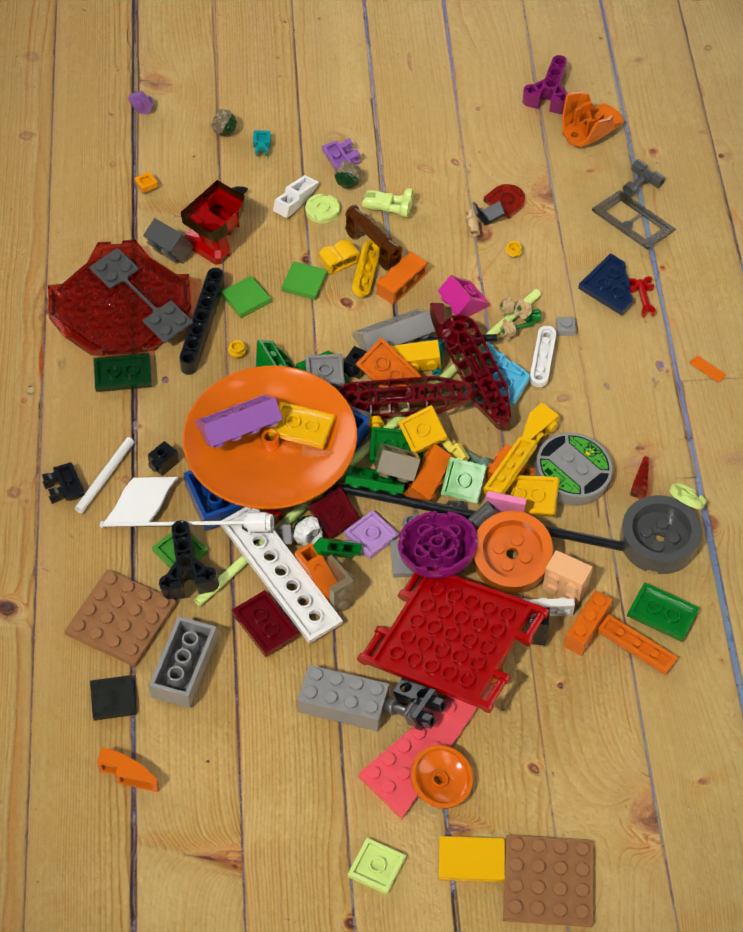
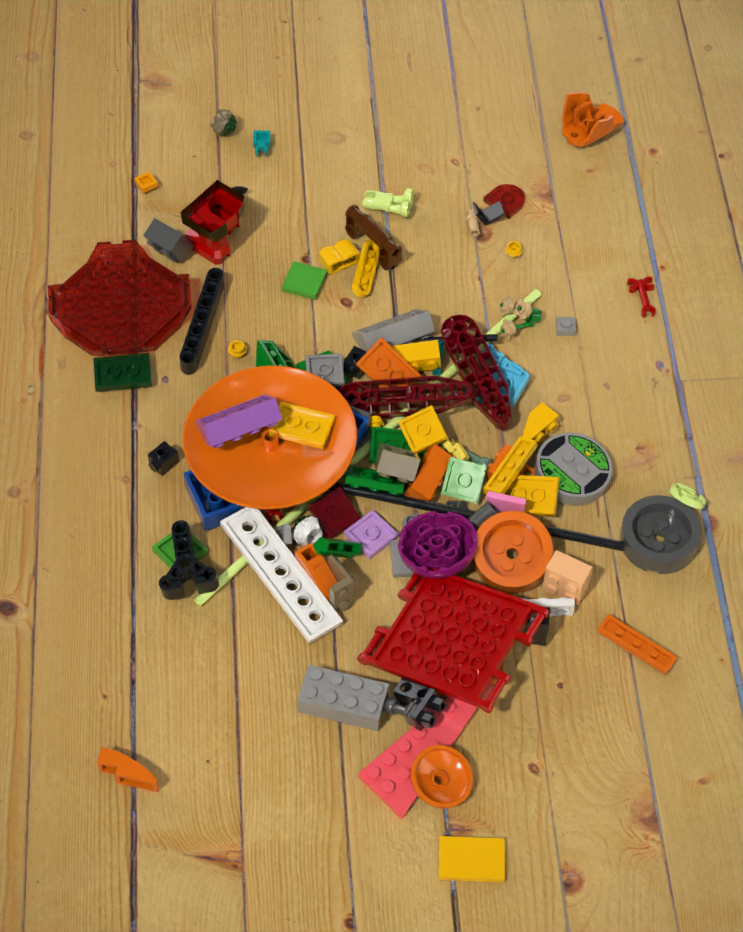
black plate [42,462,84,504] -> none
medium nougat plate [65,569,177,667] -> none
white piece [75,437,135,514] -> none
dark grey hinge [89,248,193,344] -> none
pearl dark grey tile [90,675,135,721] -> none
white flag [100,477,274,532] -> none
medium lavender plate [128,91,153,114] -> none
light grey brick [149,616,218,708] -> none
bright green tile [221,276,271,318] -> none
dark red plate [232,590,299,657] -> none
white slope [273,175,319,218] -> none
yellowish green tile [305,194,339,223] -> none
medium lavender plate [322,138,361,171] -> none
piece [334,161,361,189] -> none
yellowish green tile [348,837,406,895] -> none
orange brick [376,252,428,305] -> none
dark red slope [430,303,444,339] -> none
dark pink slope [438,275,490,317] -> none
medium nougat plate [503,835,593,928] -> none
magenta beam [522,55,568,114] -> none
white plate [530,326,556,387] -> none
orange brick [564,590,613,656] -> none
dark blue plate [578,253,633,316] -> none
clear smoke door [592,190,676,250] -> none
dark grey bar [623,159,666,197] -> none
green plate [627,582,699,642] -> none
clear red slope [630,456,649,499] -> none
orange sticker [689,355,726,382] -> none

